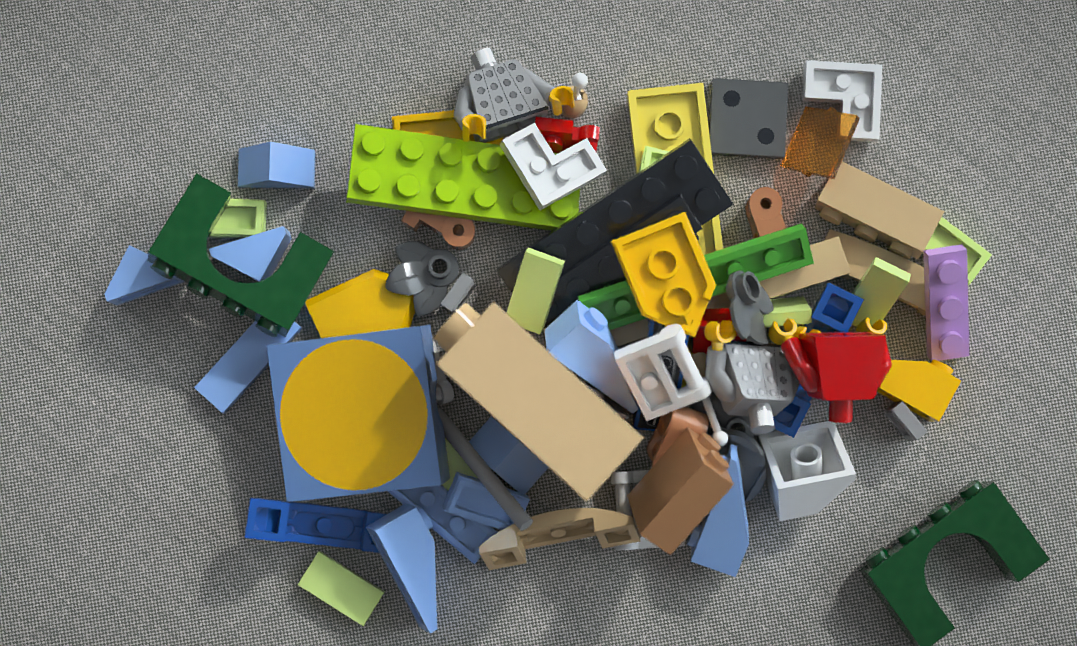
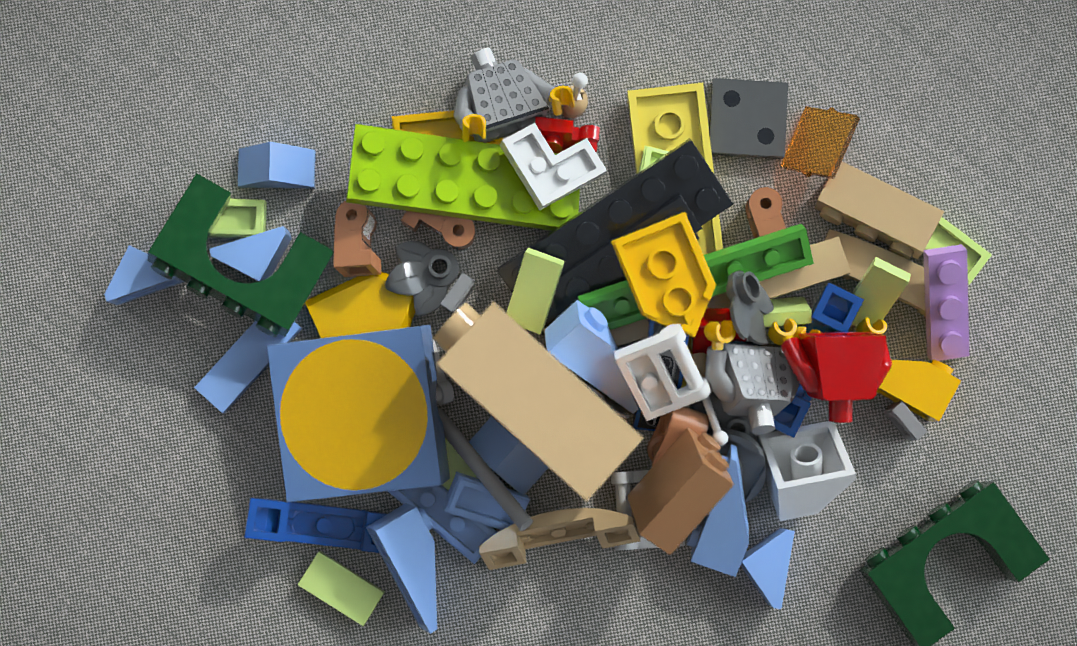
white plate [802,60,882,142] -> none
none -> nougat leg [334,201,381,277]
none -> light blue slope [740,528,795,609]

